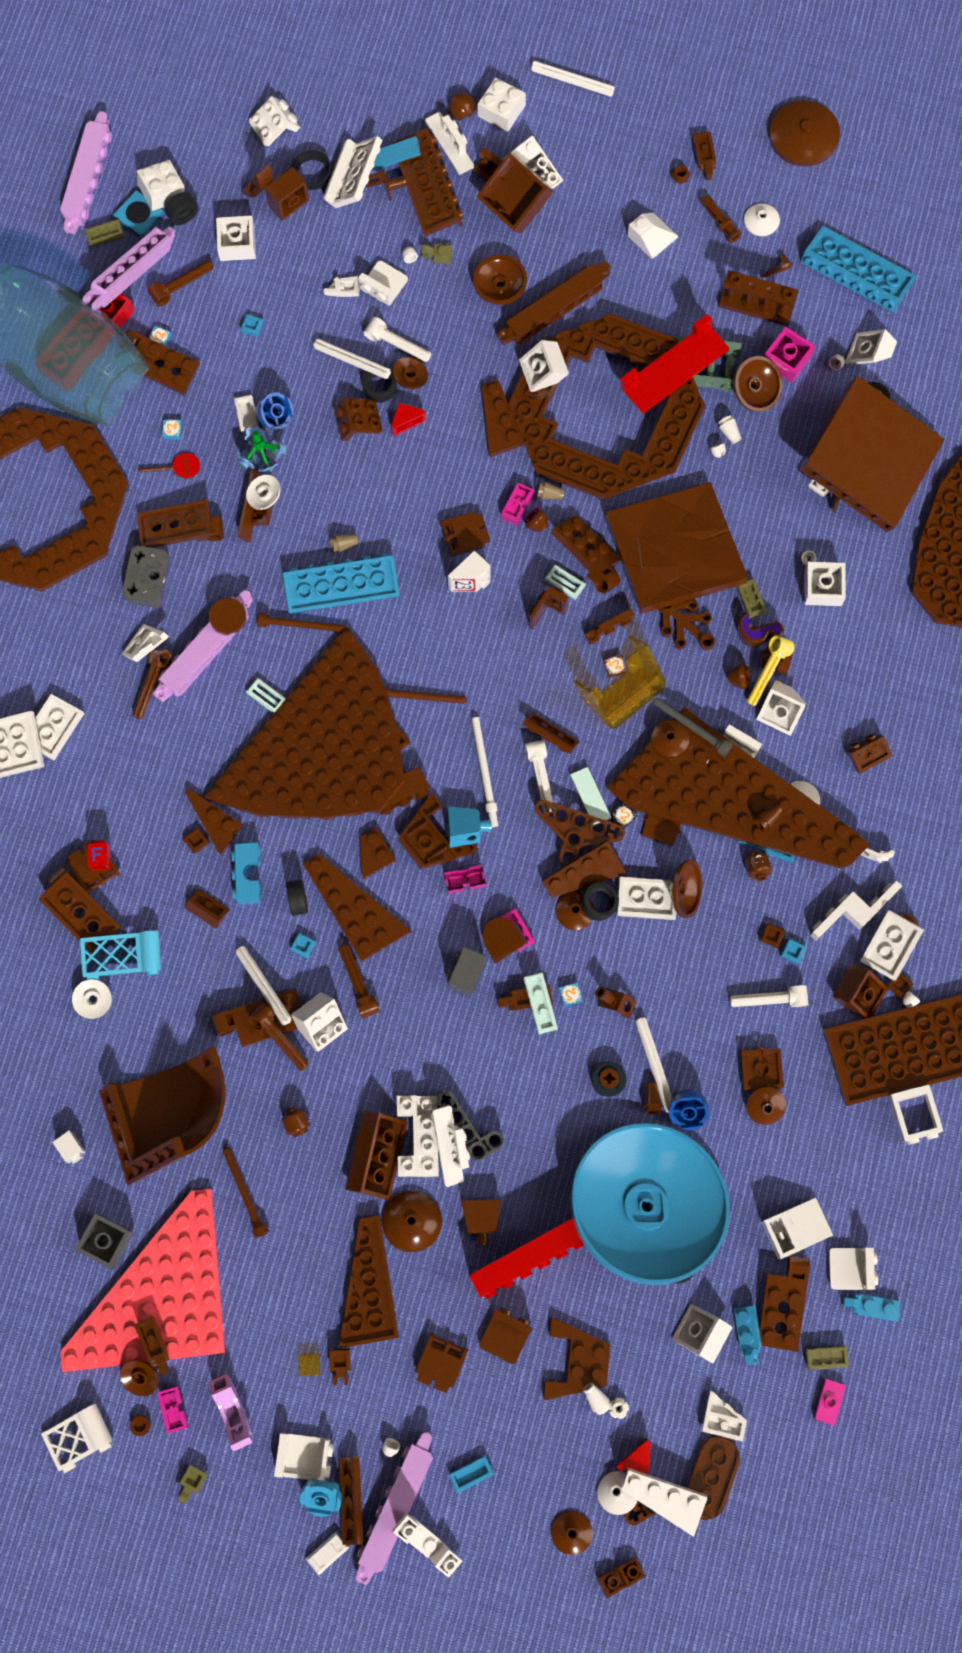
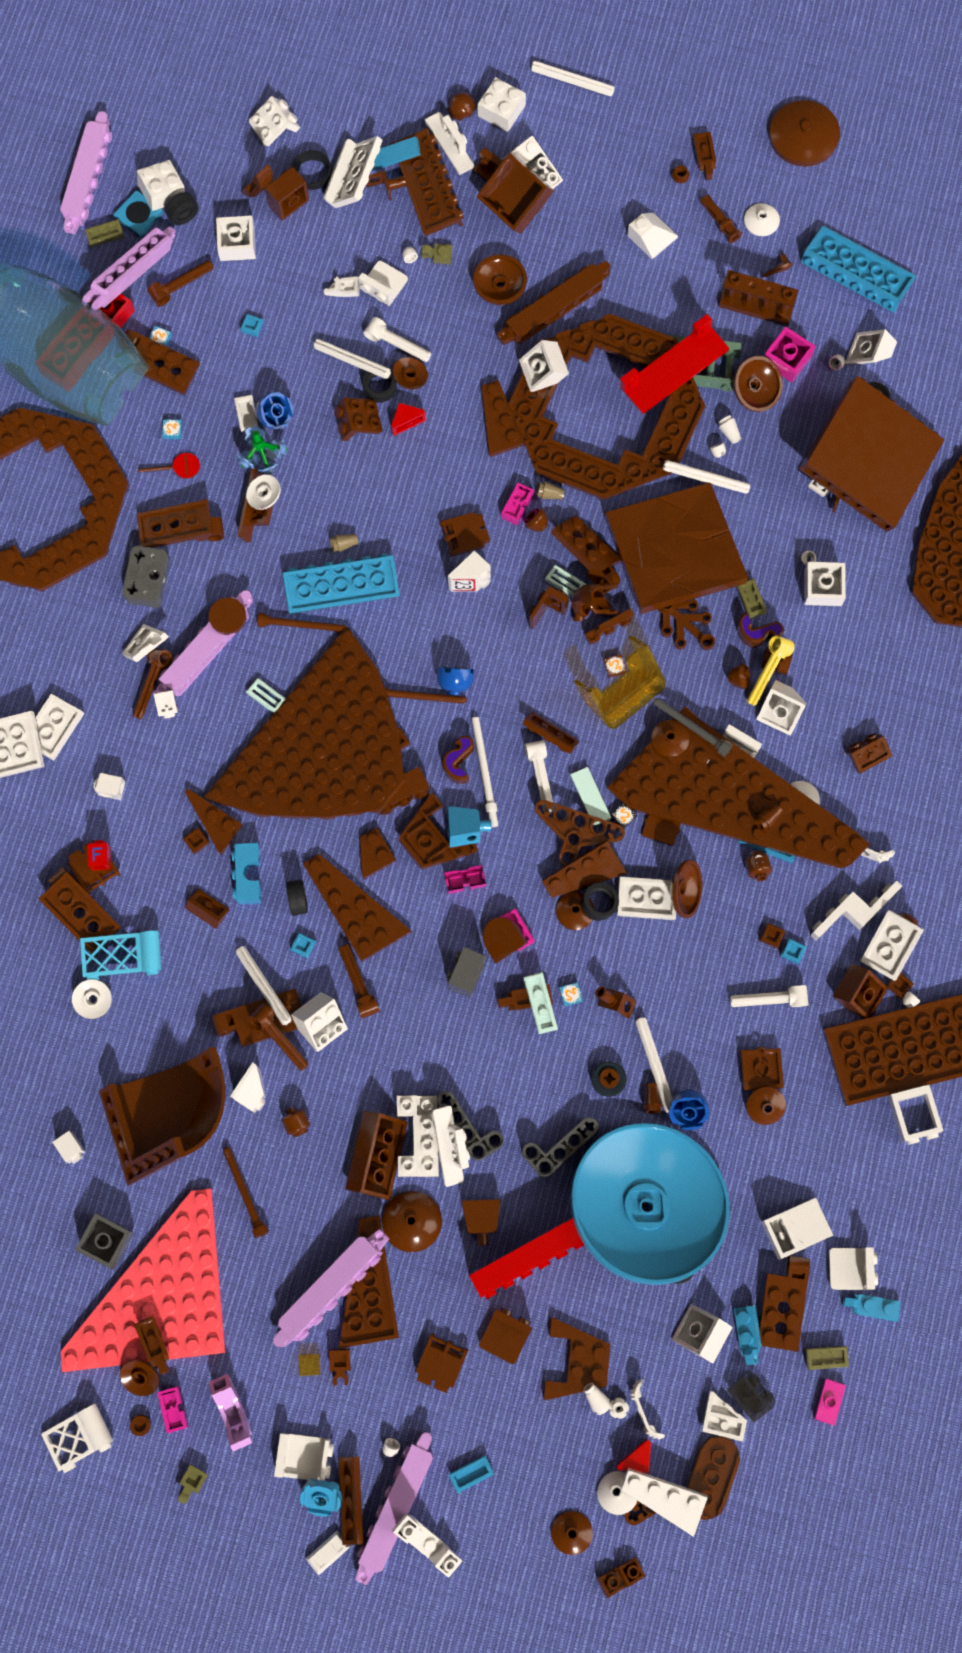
none -> white brick [94,773,125,800]
none -> white bracket [154,690,178,718]
none -> white slope [230,1062,266,1113]
none -> lavender hinge [273,1229,389,1347]
none -> blue cylinder [436,667,474,695]
none -> reddish brown animal [442,735,474,784]
none -> dark grey beam [522,1117,598,1177]
none -> reddish brown piece [571,582,620,621]
none -> white piece [630,1379,665,1439]
none -> white axle [663,460,750,493]
none -> clear smoke bracket [727,1370,776,1423]

